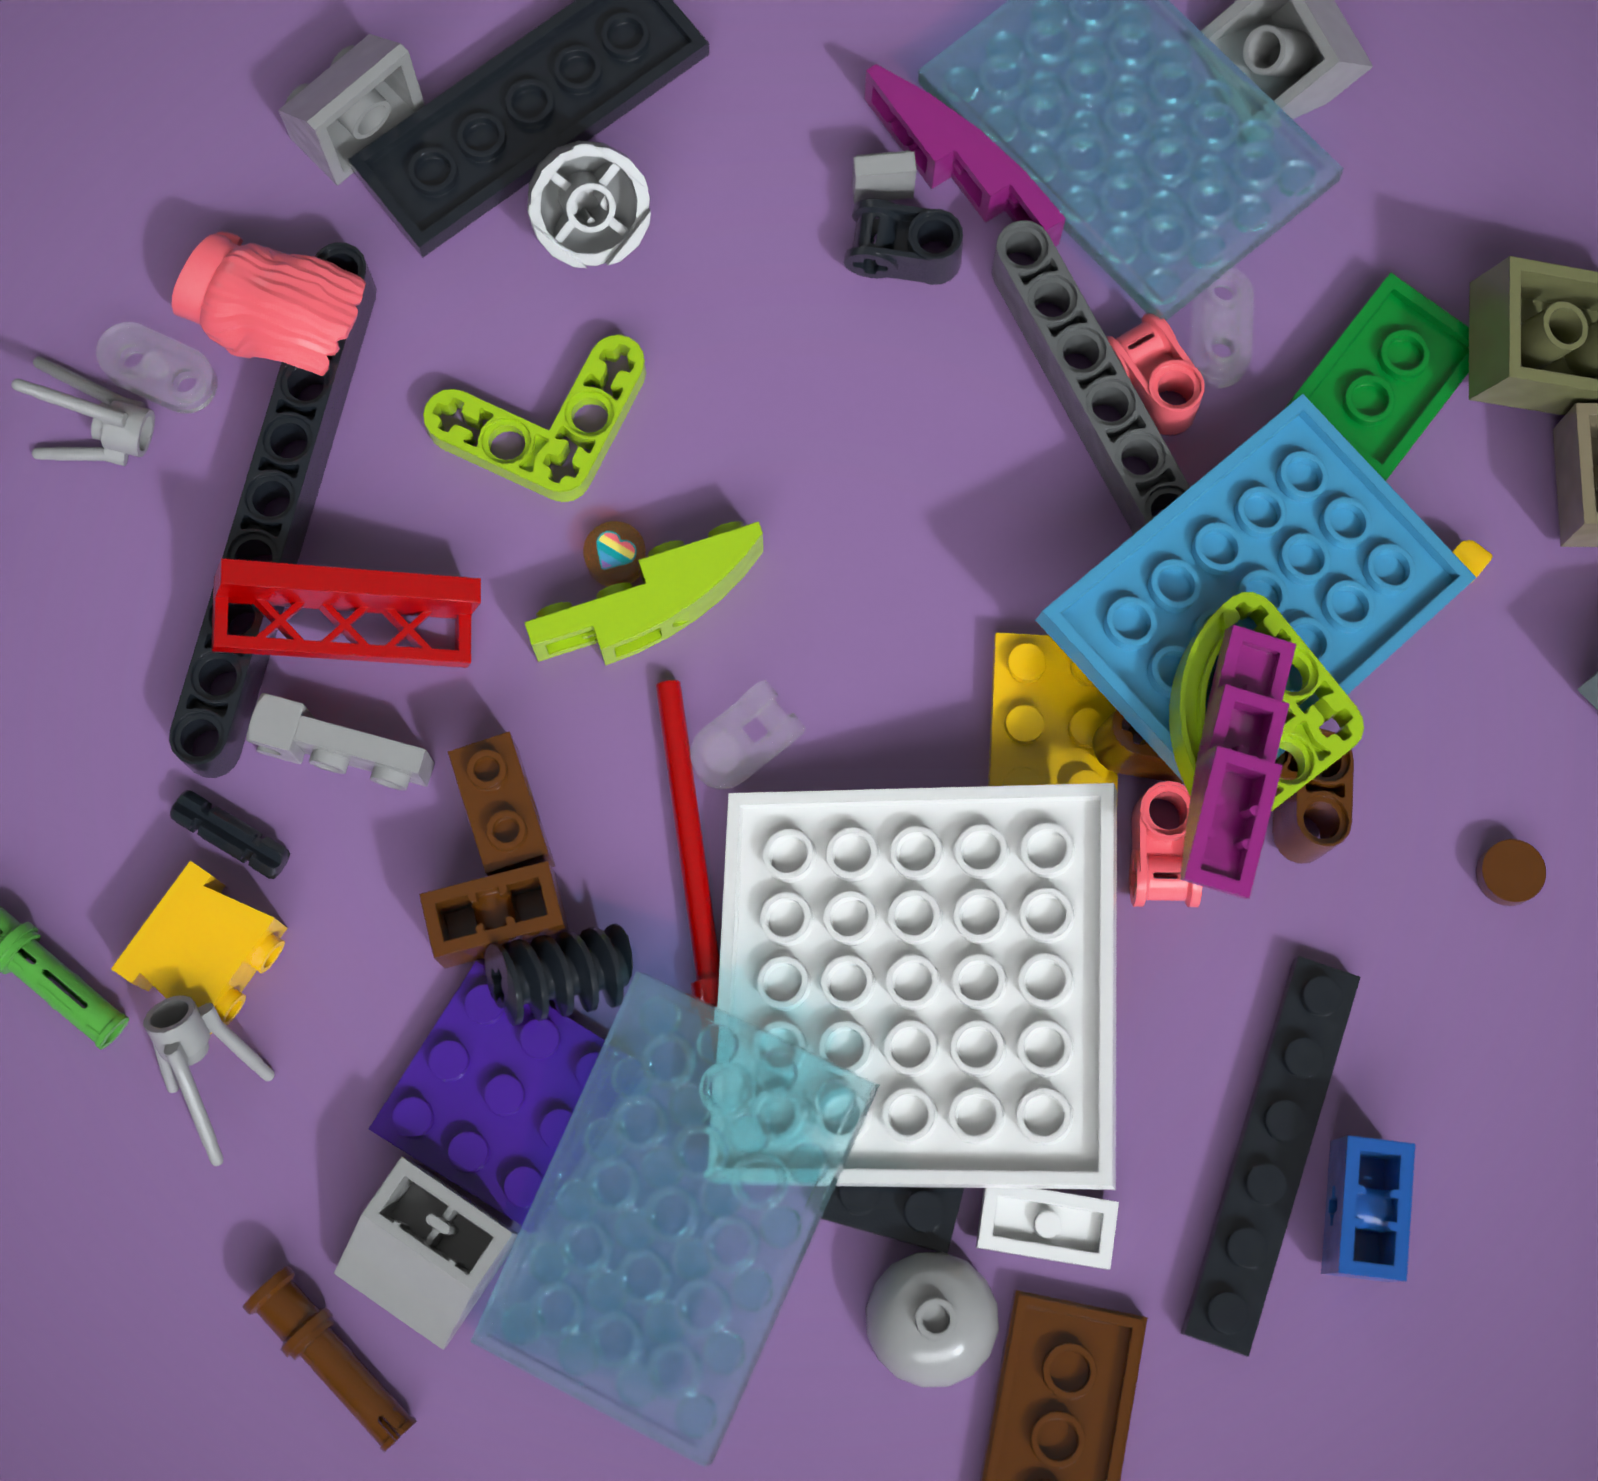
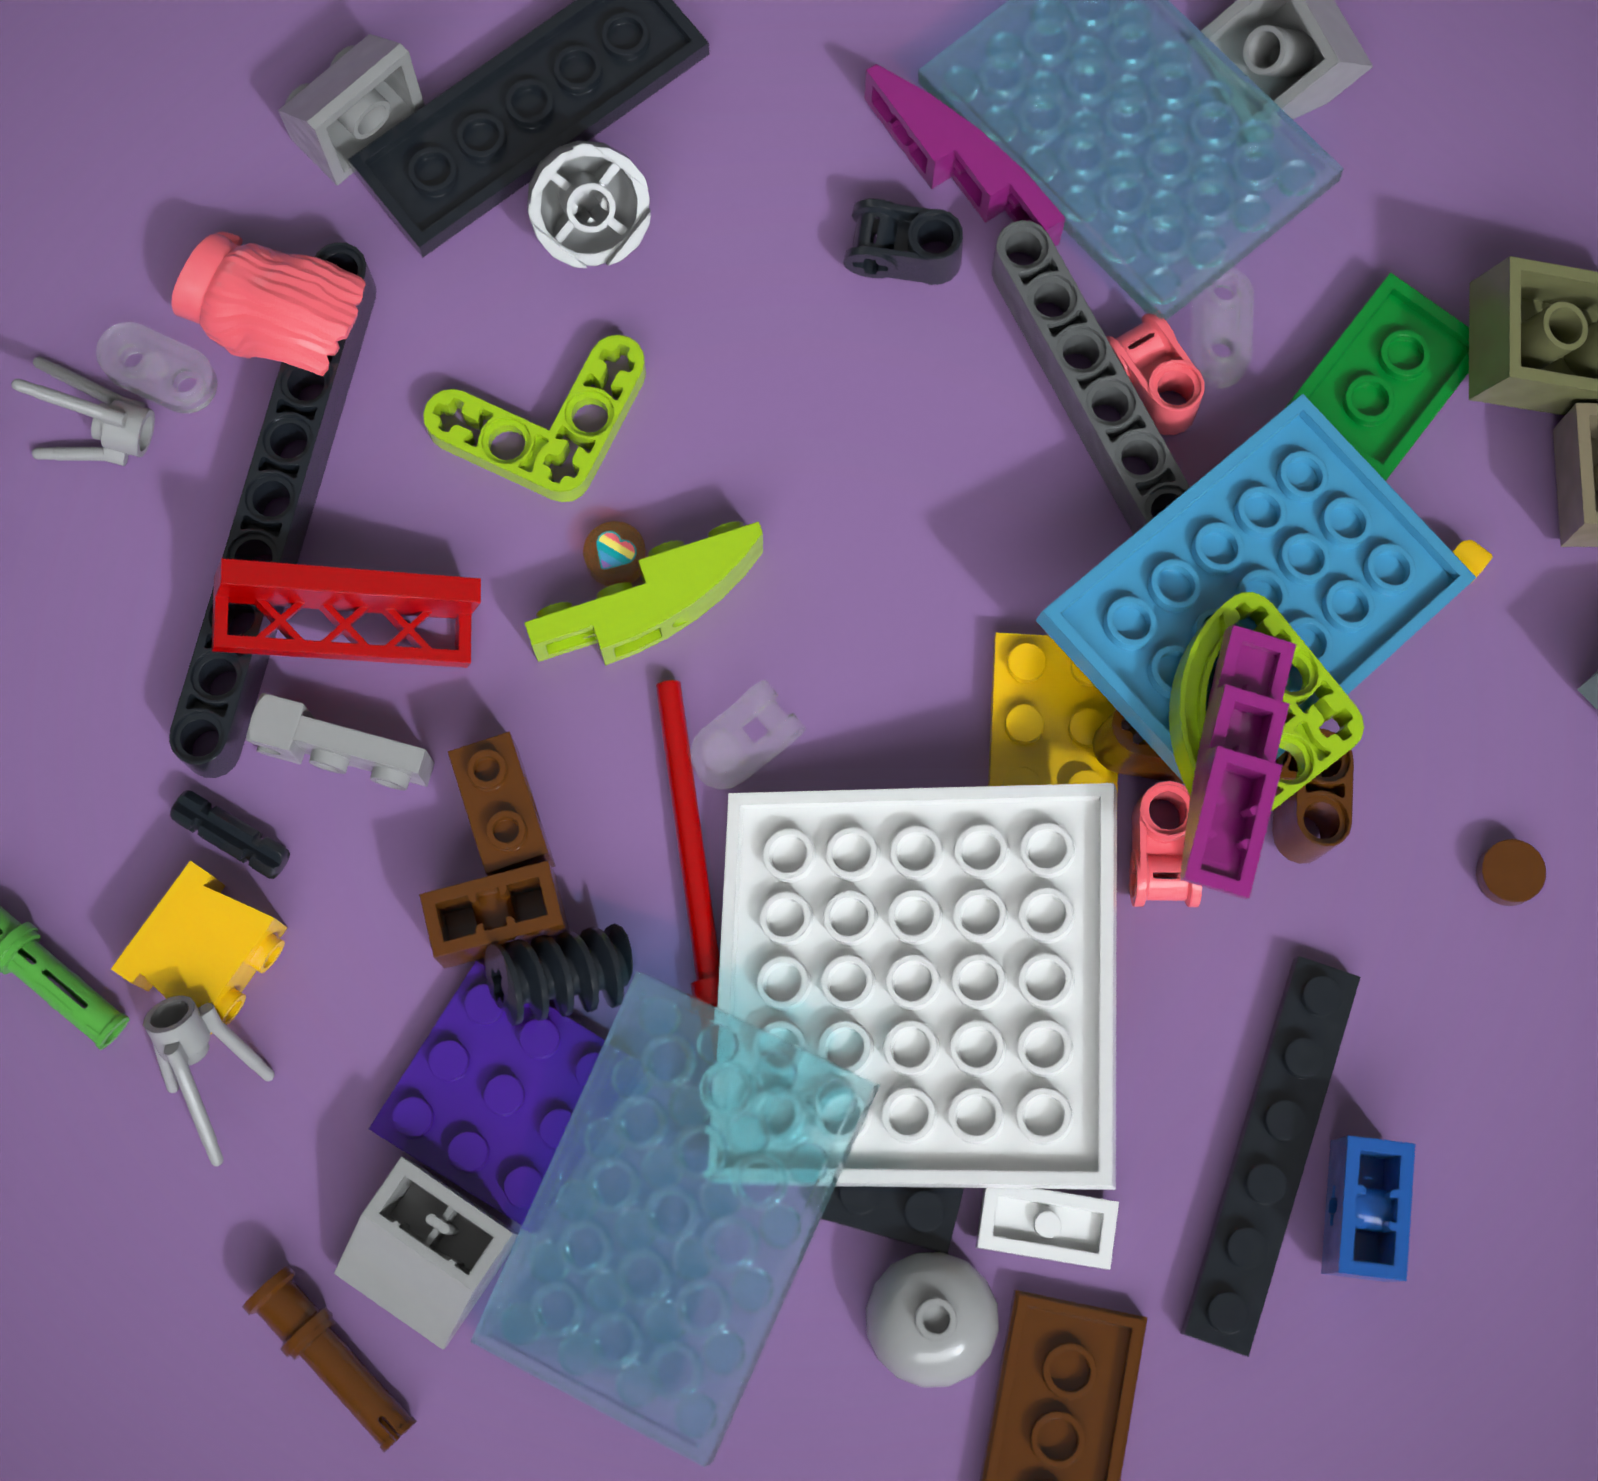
light grey tile [852,150,916,203] -> none

